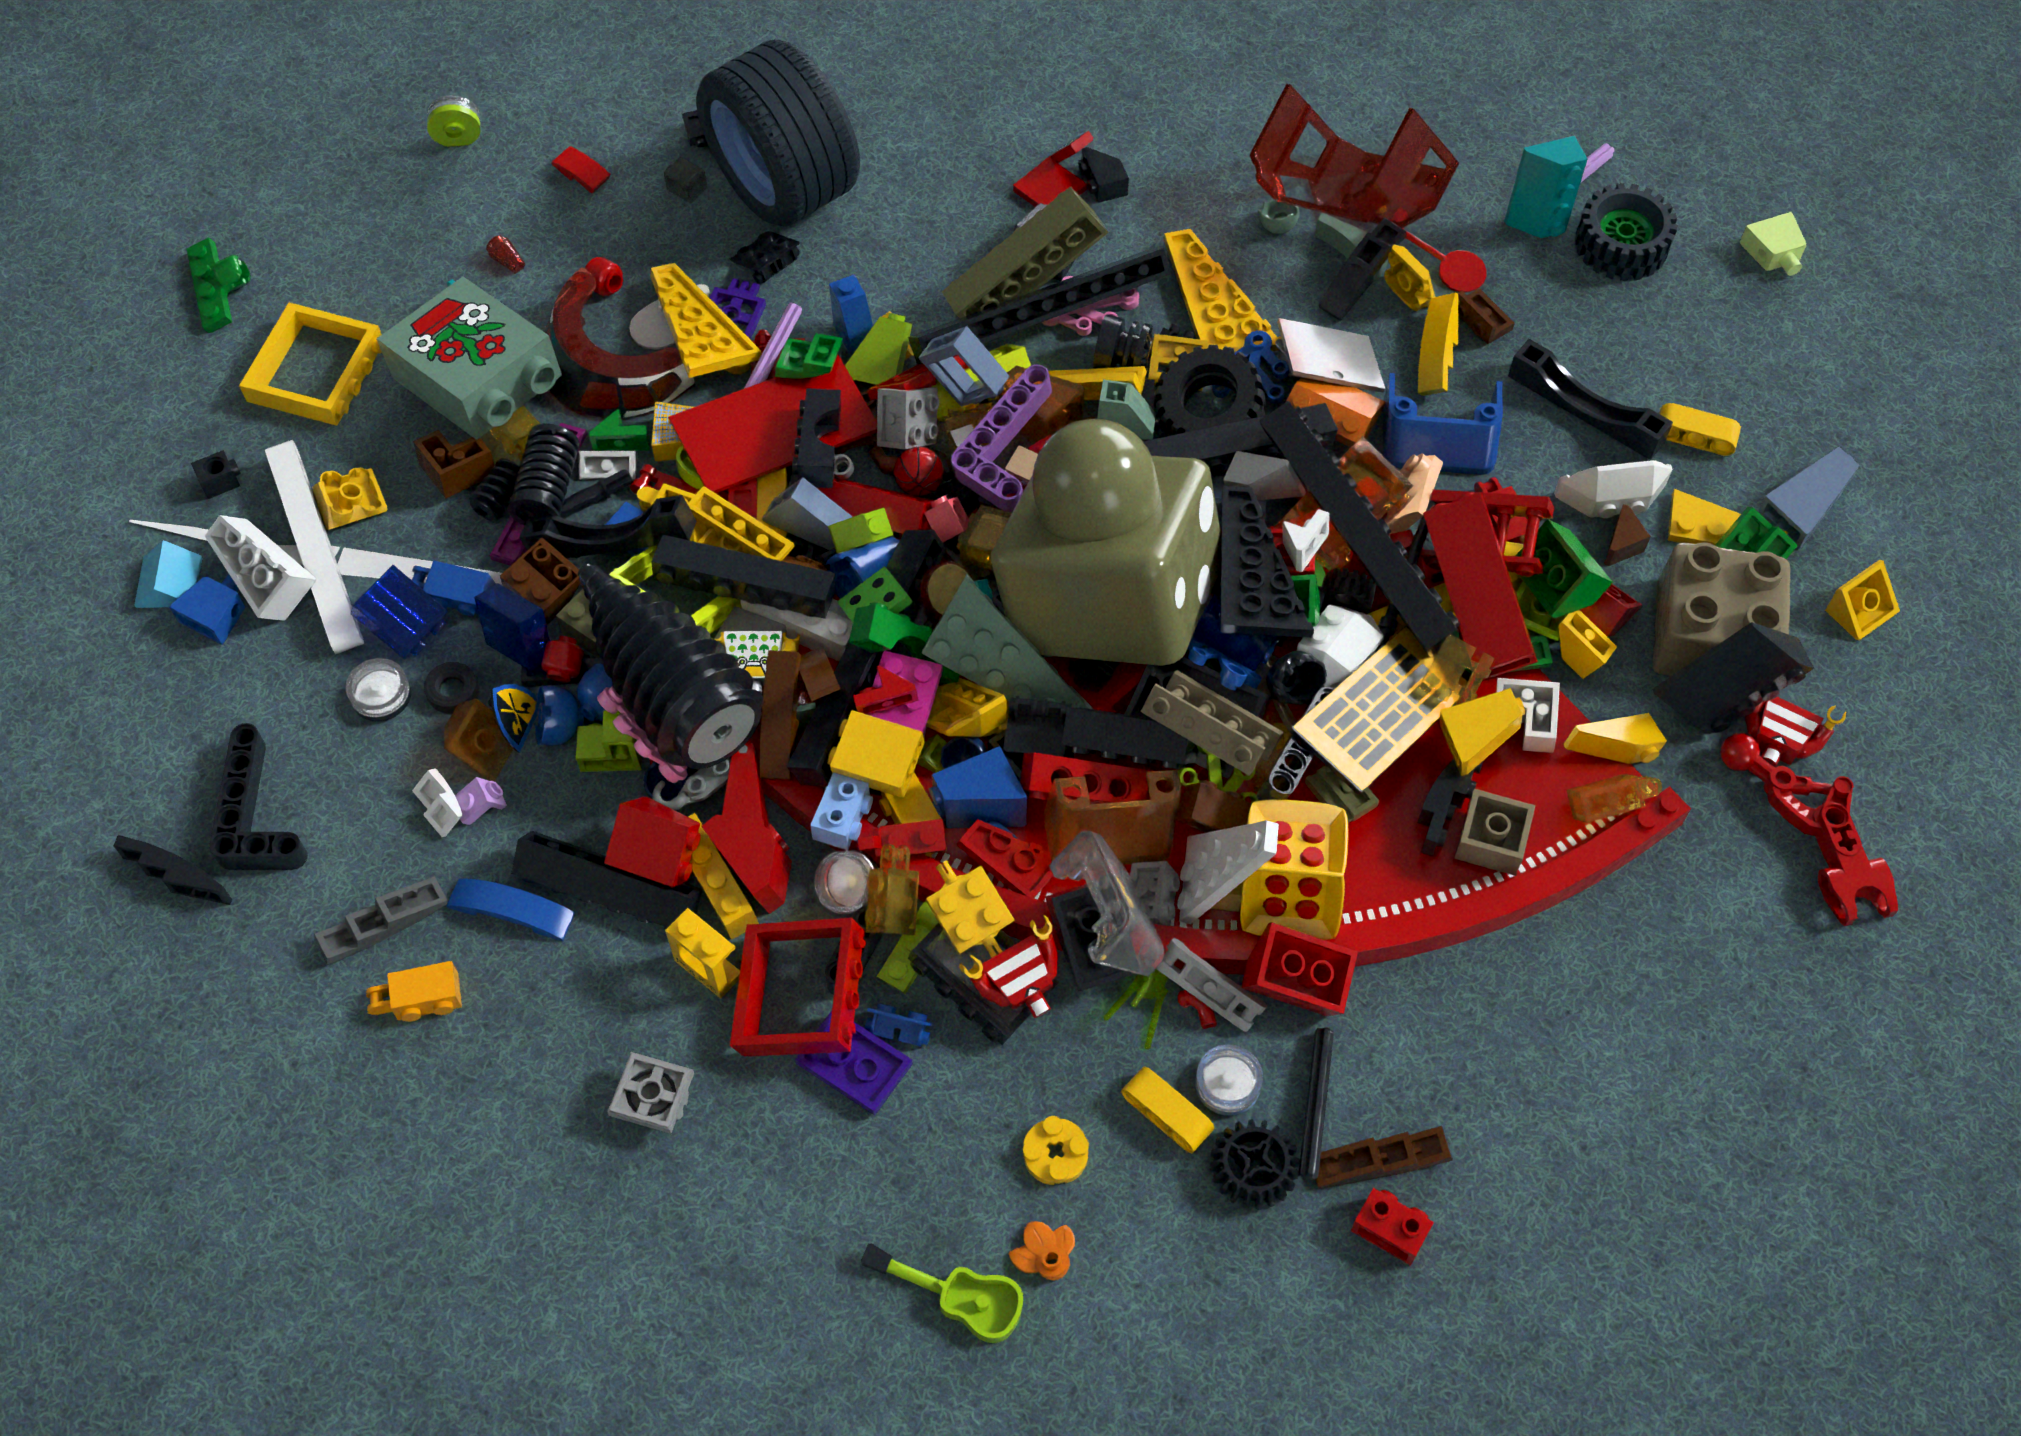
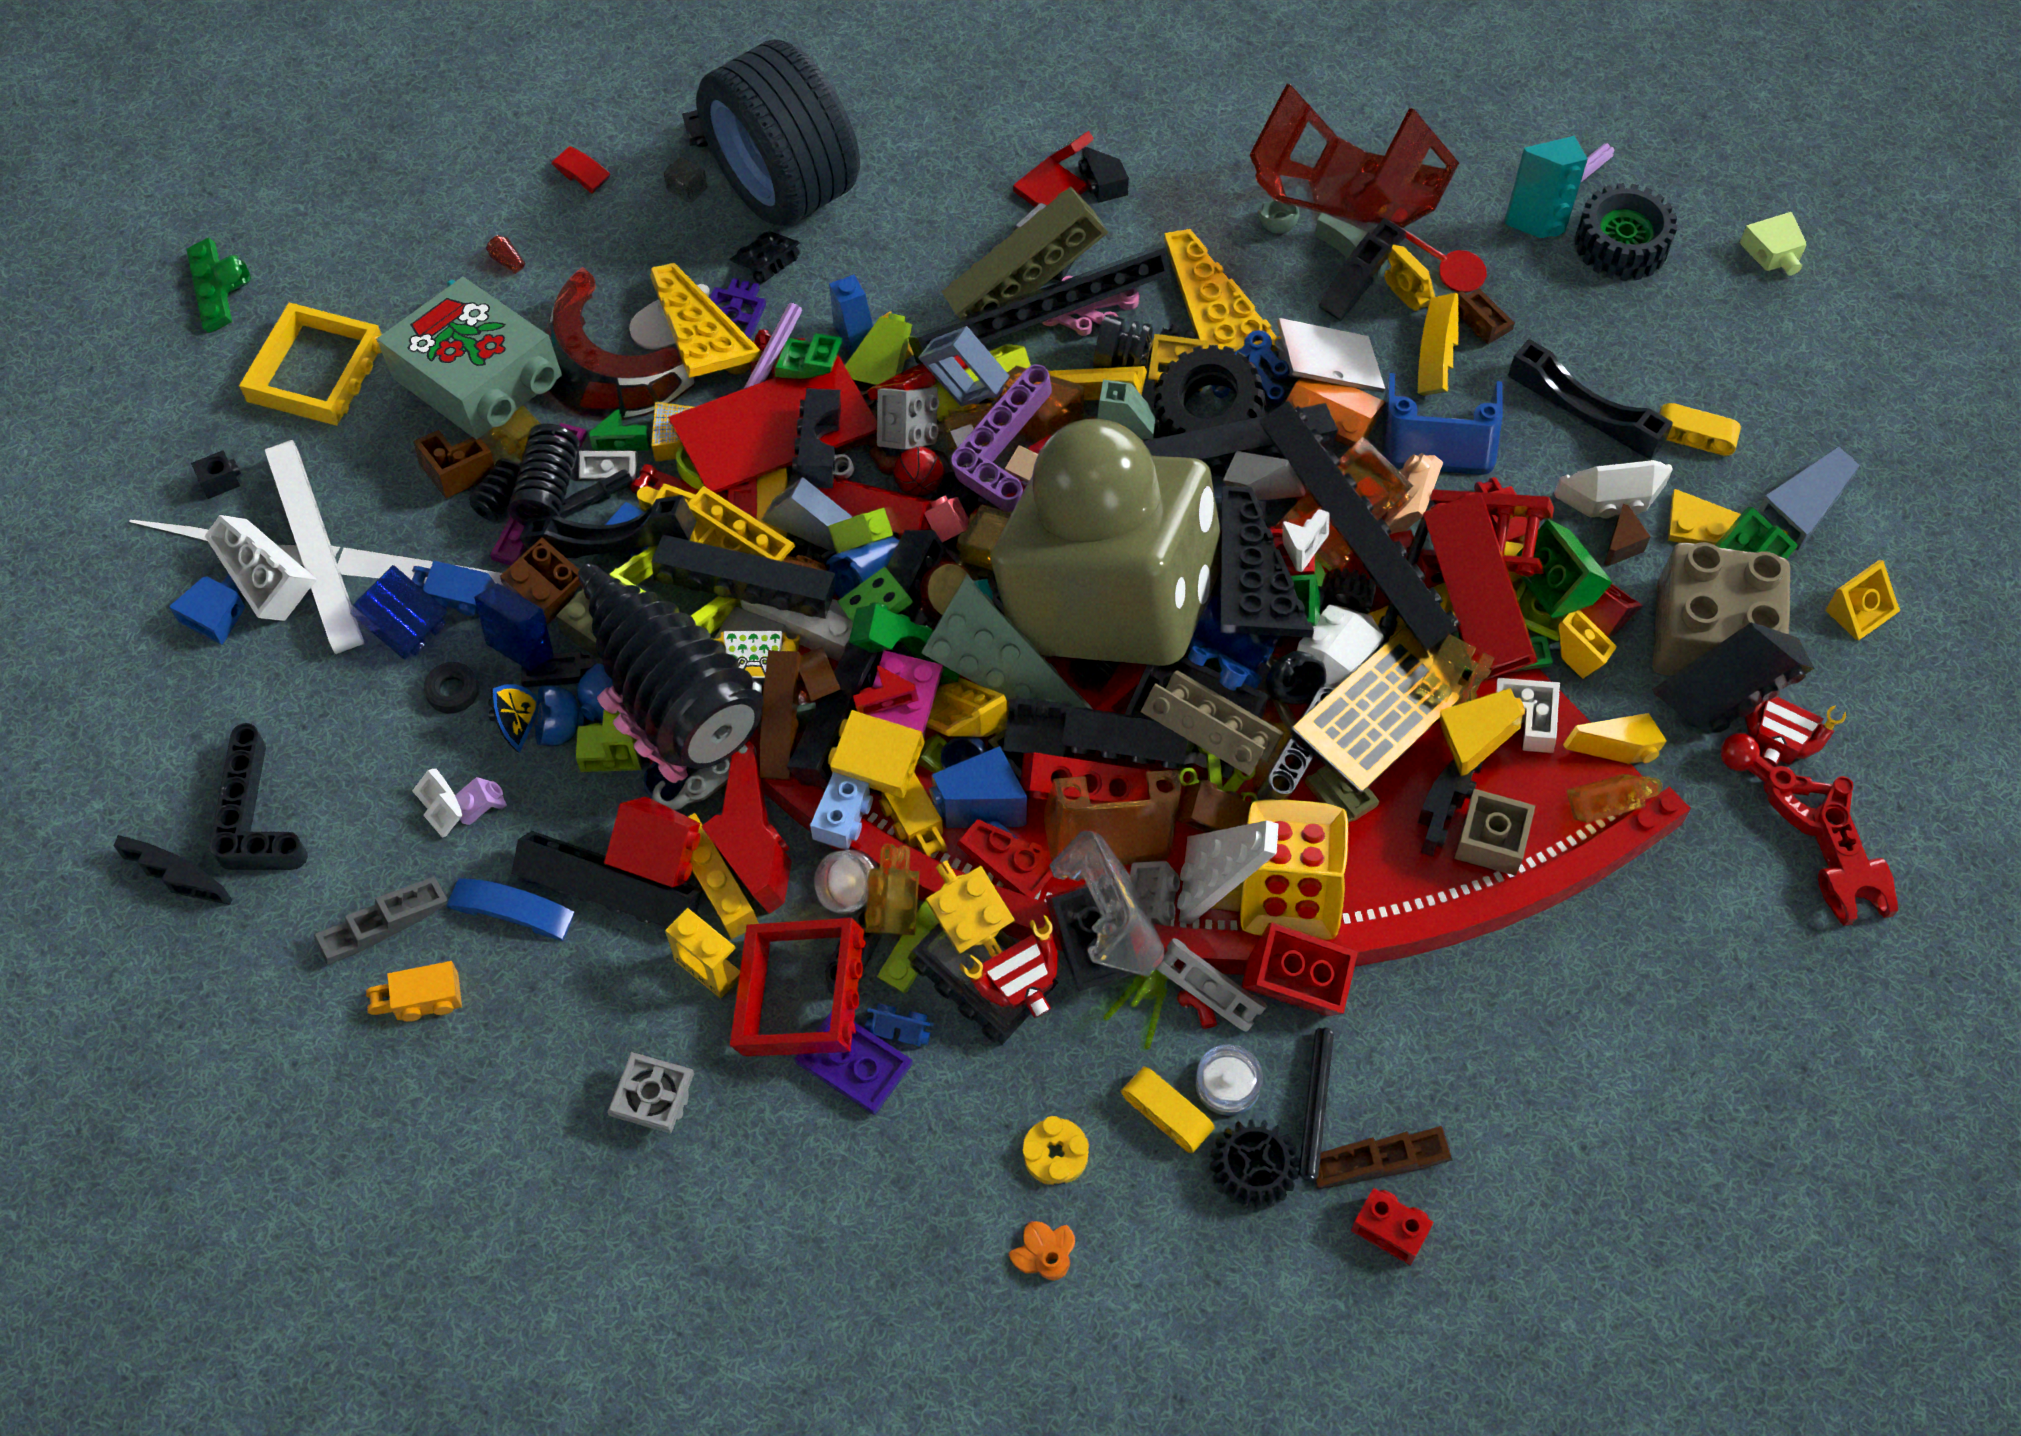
medium azure slope [134,540,202,608] -> none
yellow slope [313,467,387,530] -> none
clear piece [345,658,411,722] -> none
lime piece [427,95,480,147] -> none
clear orange slope [444,699,513,782] -> none
red head [541,636,584,682] -> none
red head [584,257,623,296] -> none
red hinge [857,819,946,859] -> none
lime piece [861,1243,1023,1343] -> none

